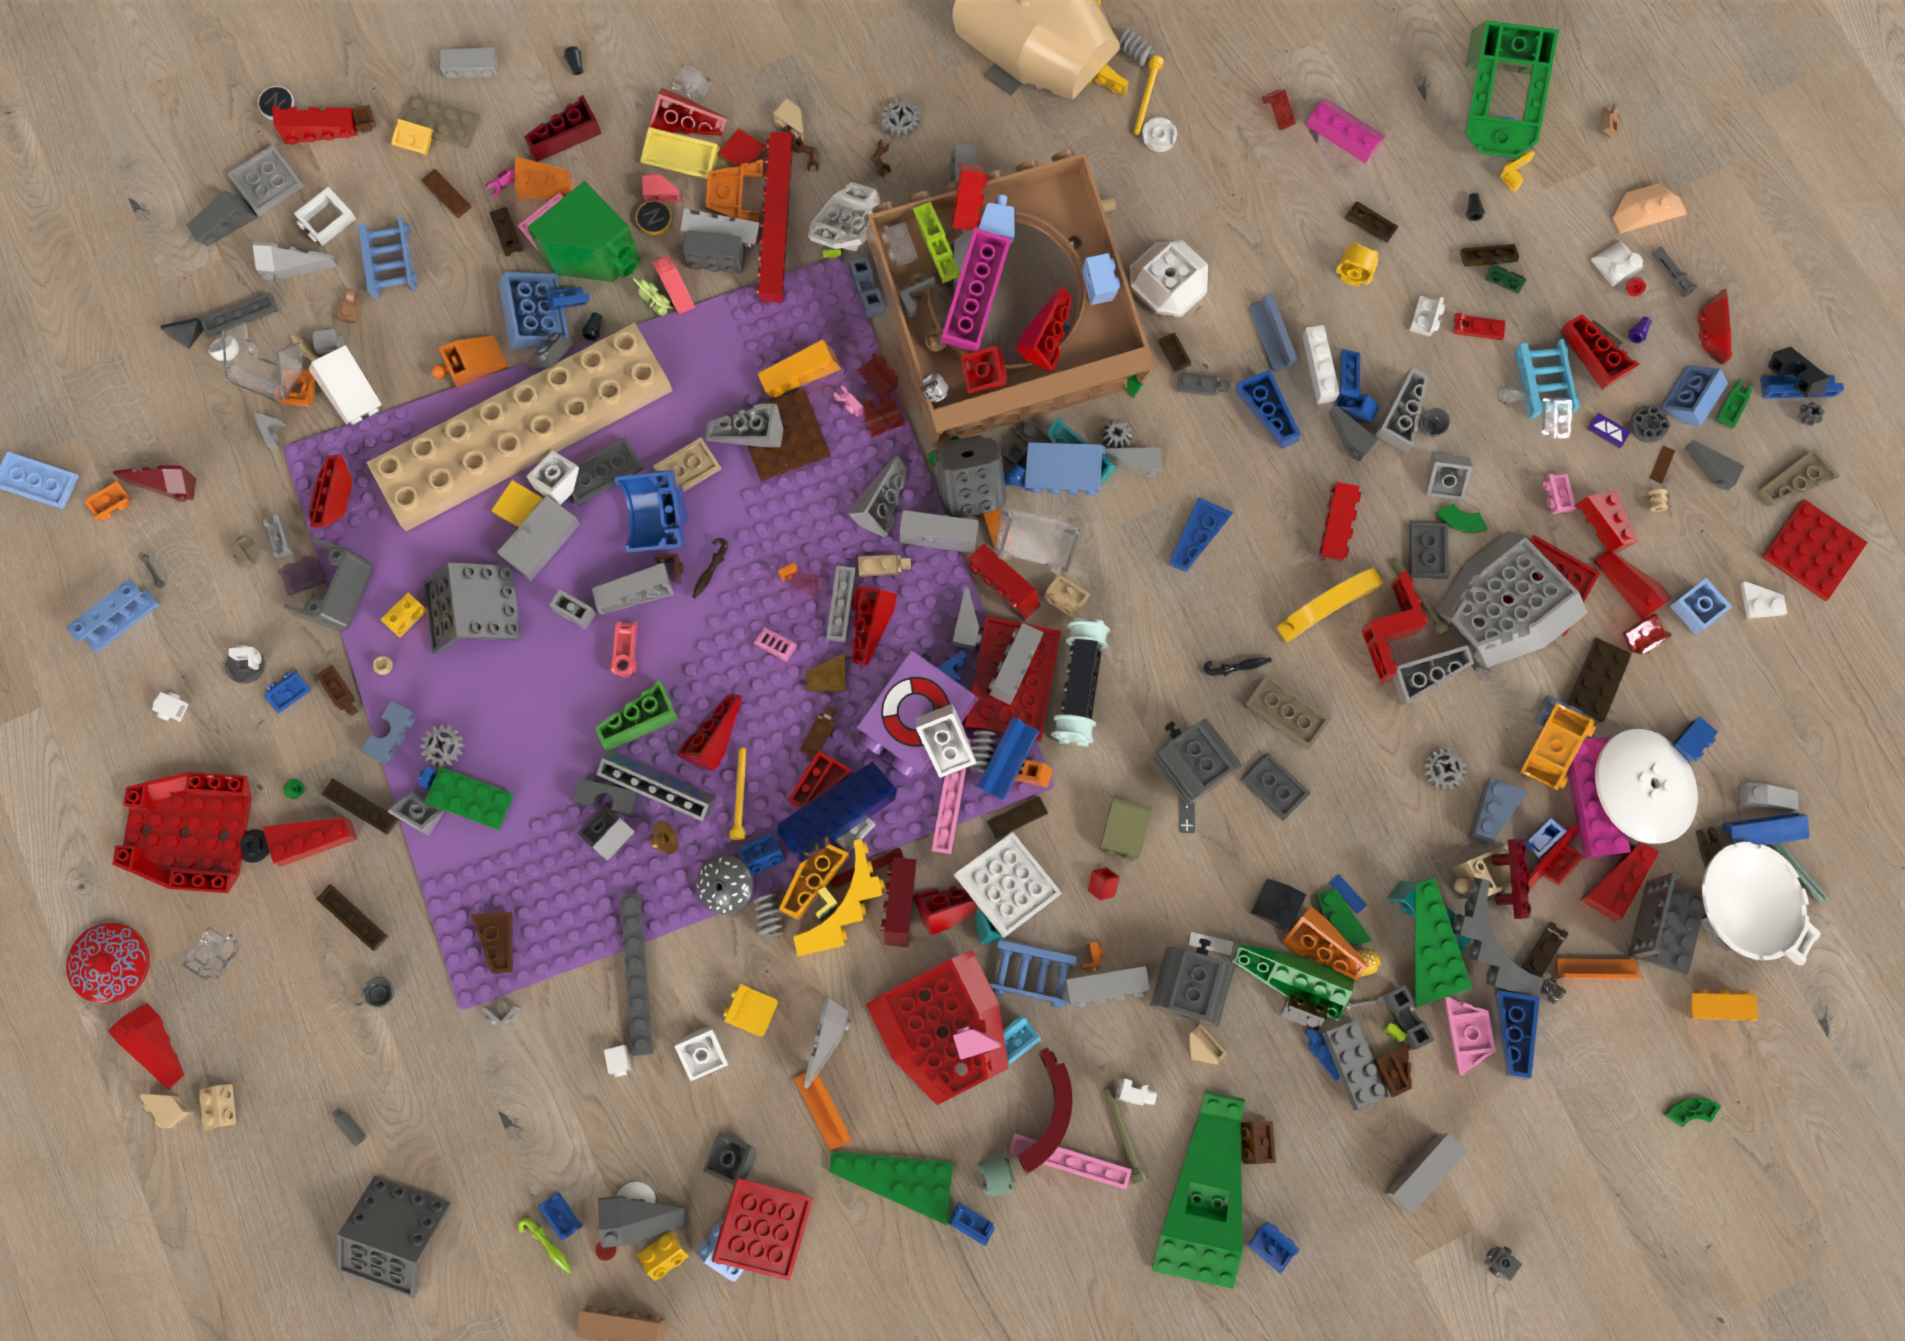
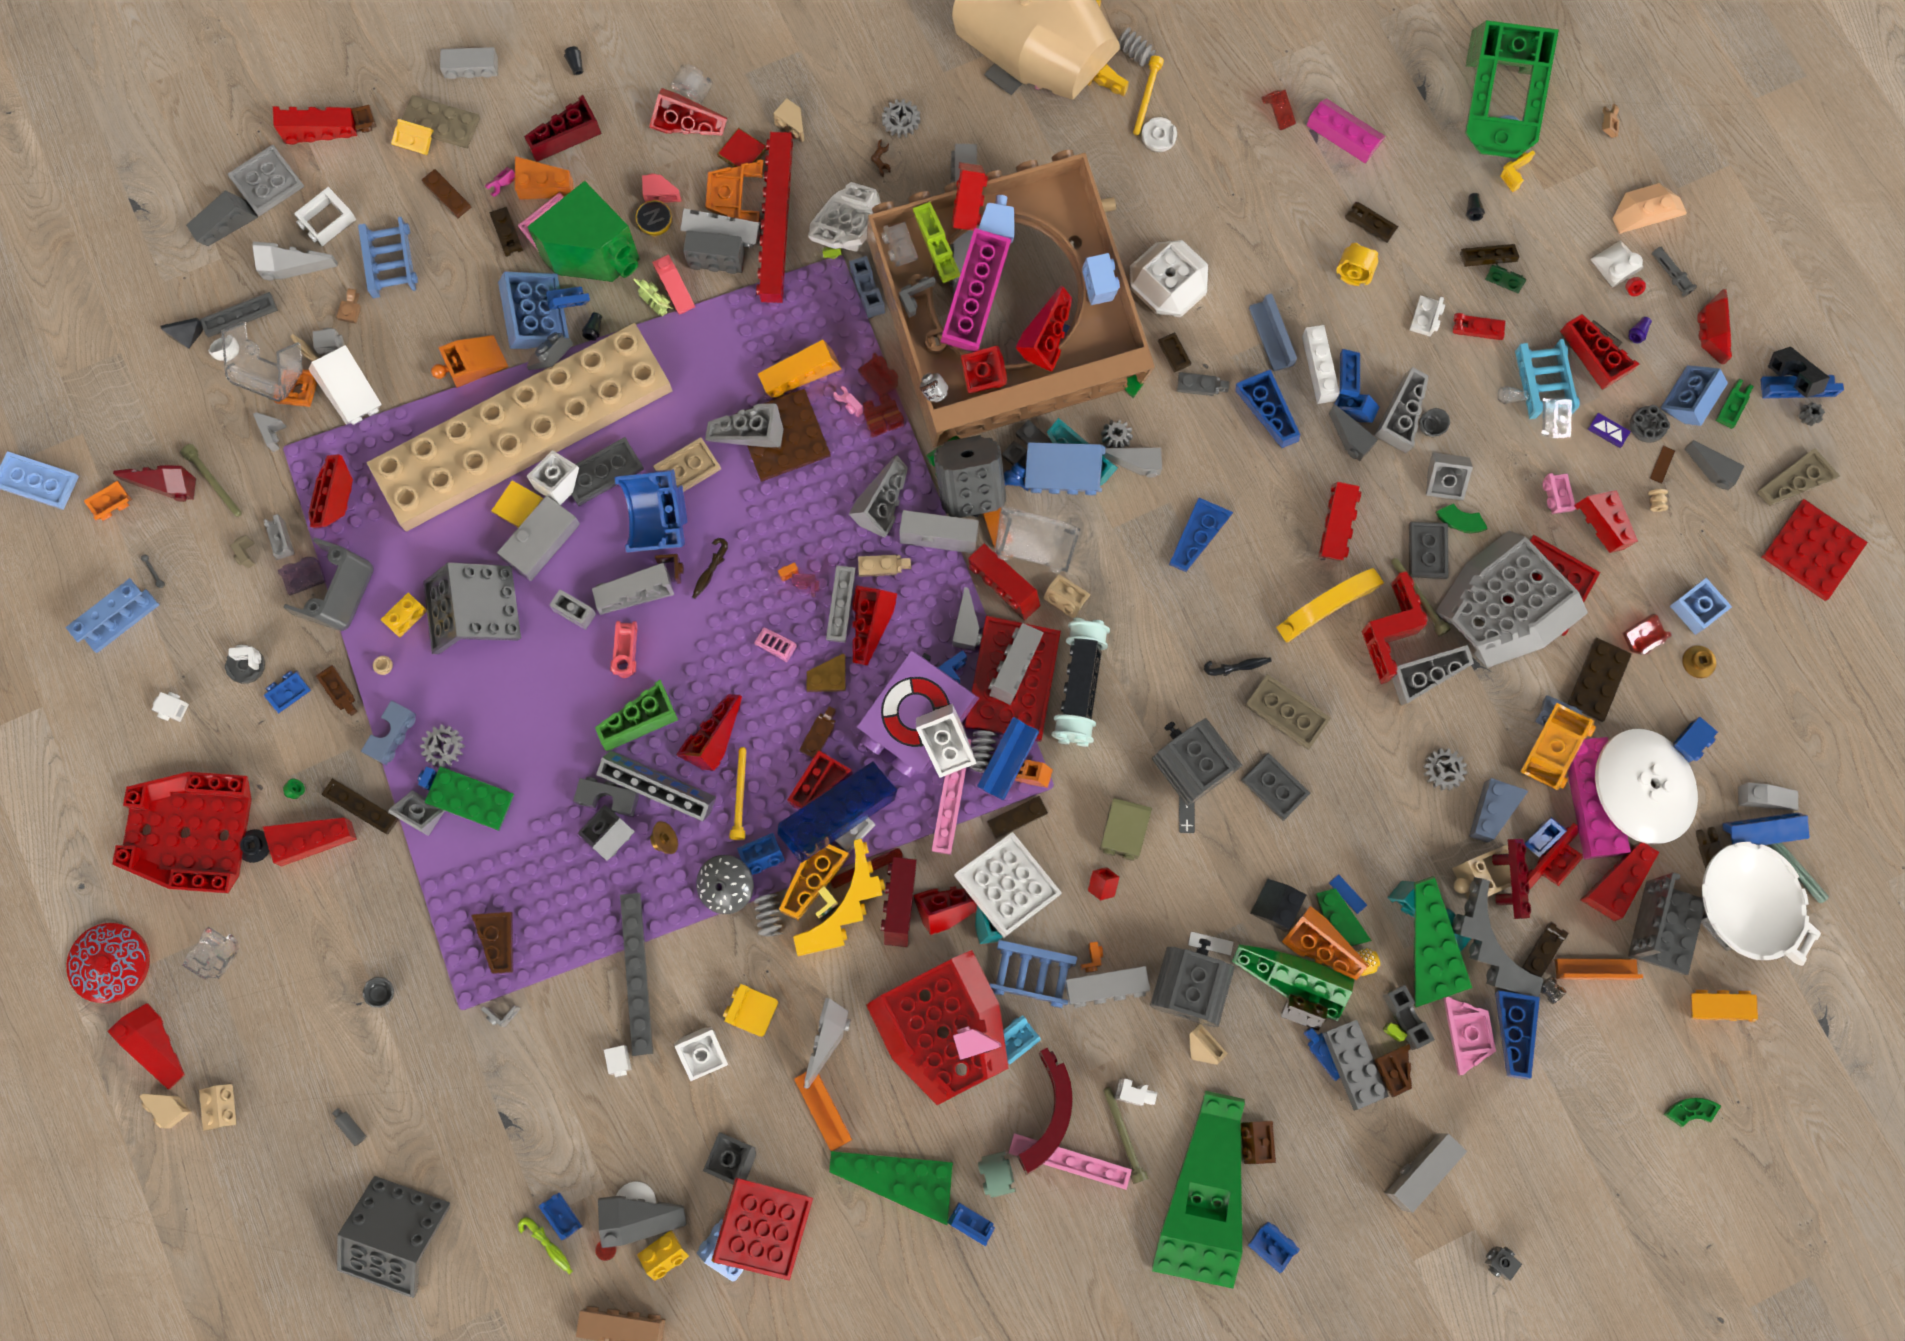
black tile [258,86,295,120] -> none
dark brown plate [316,884,389,951] -> none
light yellow slope [640,128,720,179] -> none
reddish brown arm [793,139,819,172] -> none
light grey hinge [1345,996,1385,1010] -> none
red wedge [1594,551,1672,620] -> none
white wing [1740,581,1787,619] -> none
none -> olive piece [180,444,242,517]
none -> pearl gold piece [1682,645,1717,678]

